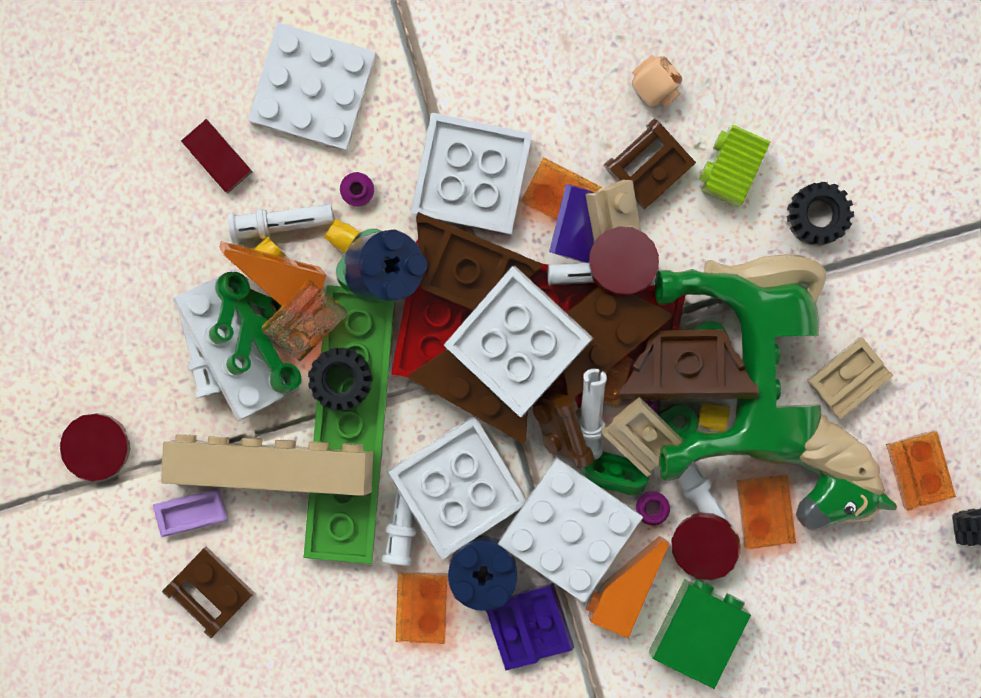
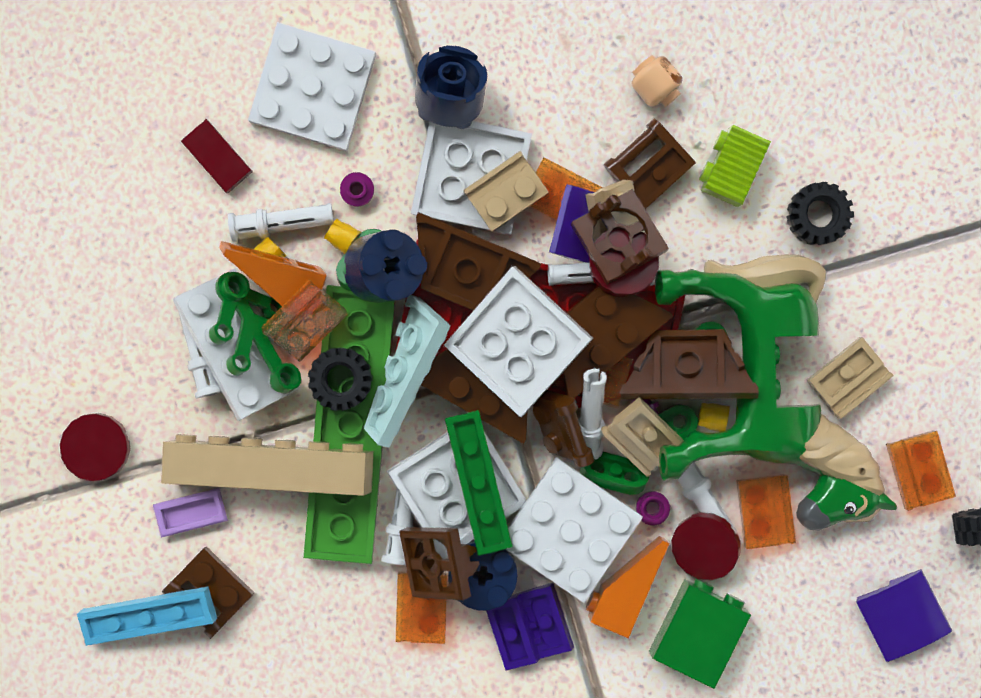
none -> medium azure plate [77,586,217,646]
none -> light aqua wing [364,295,451,448]
none -> reddish brown piece [399,527,479,600]
none -> dark blue brick [415,45,488,129]
none -> green plate [445,410,513,556]
none -> tan plate [463,151,549,232]
none -> reddish brown piece [571,189,669,285]
none -> dark purple slope [856,569,952,662]

